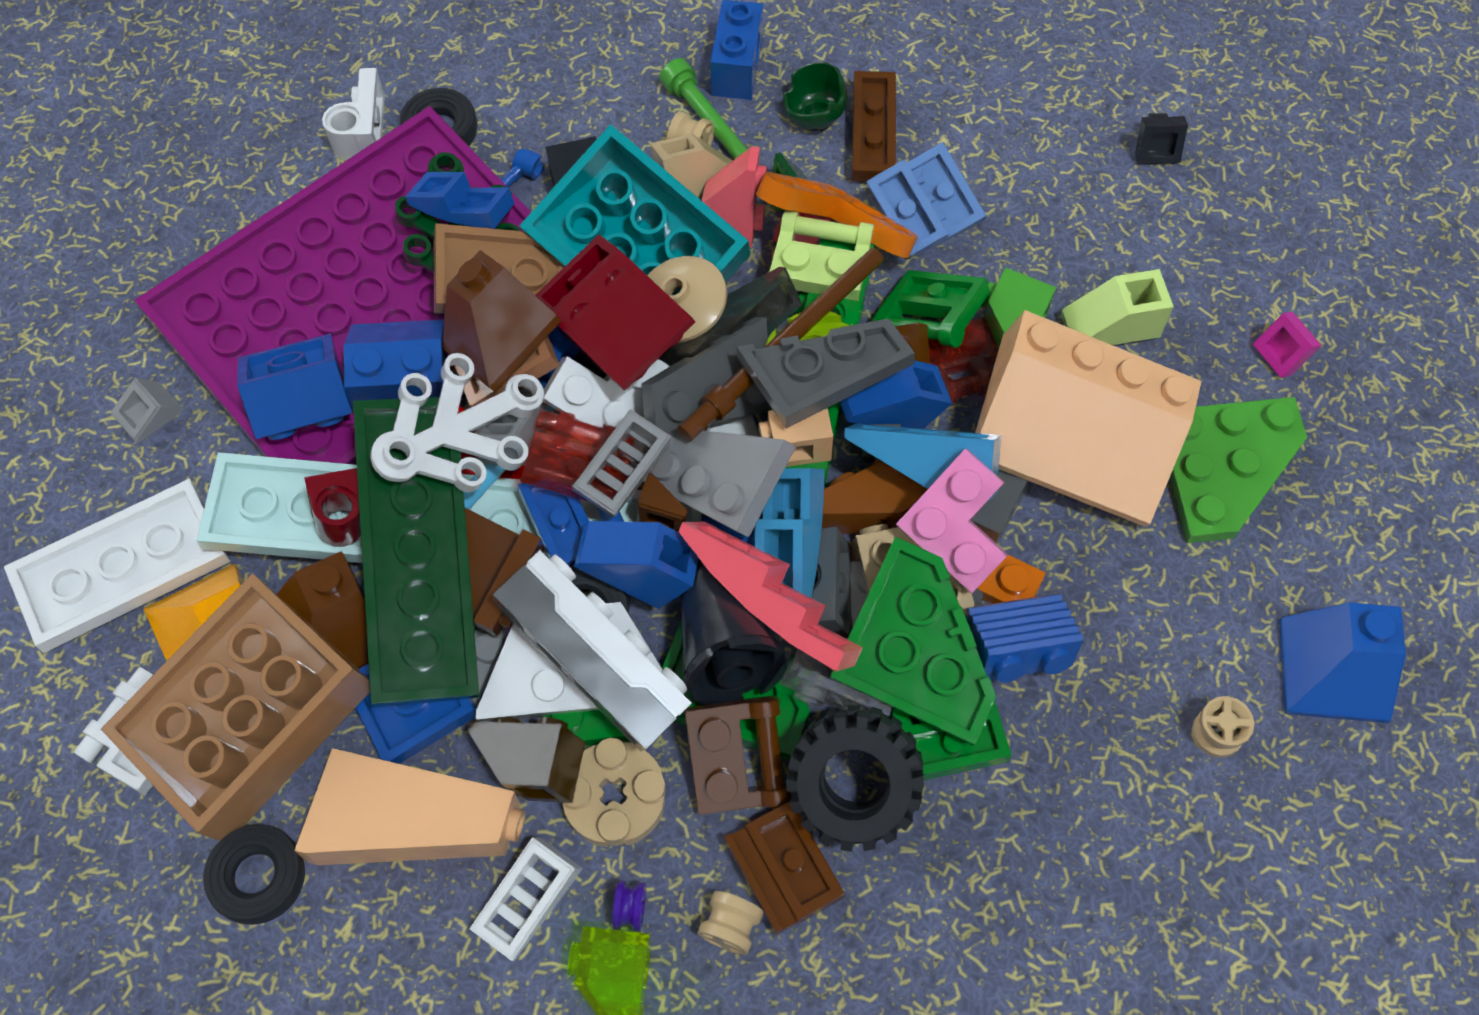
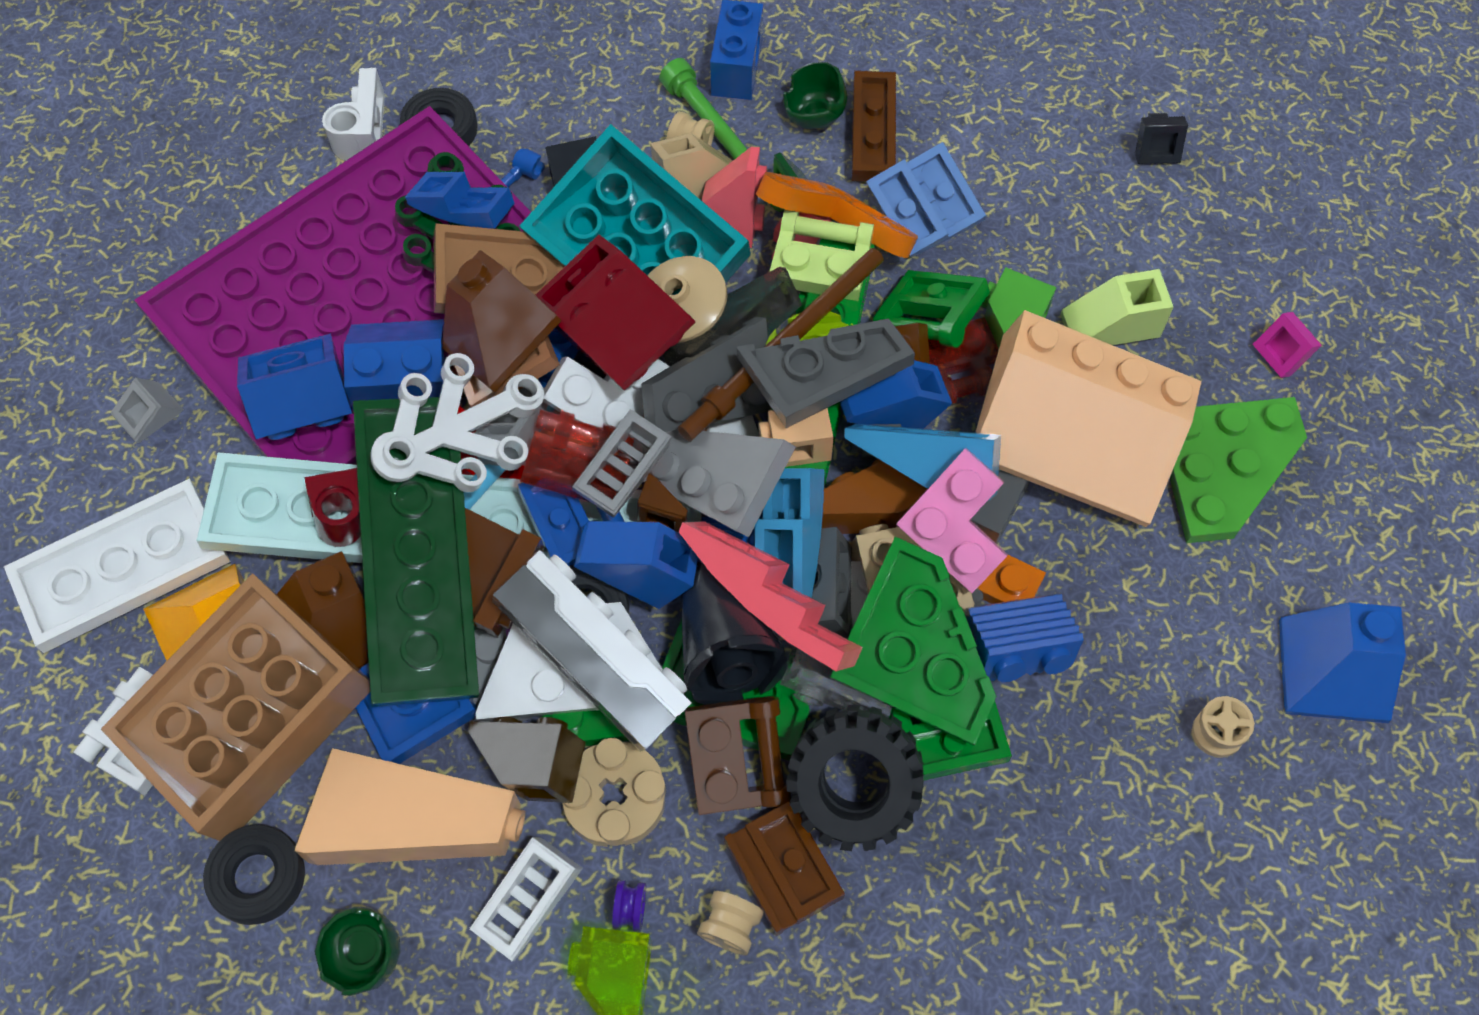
none -> dark green hair [315,907,401,996]

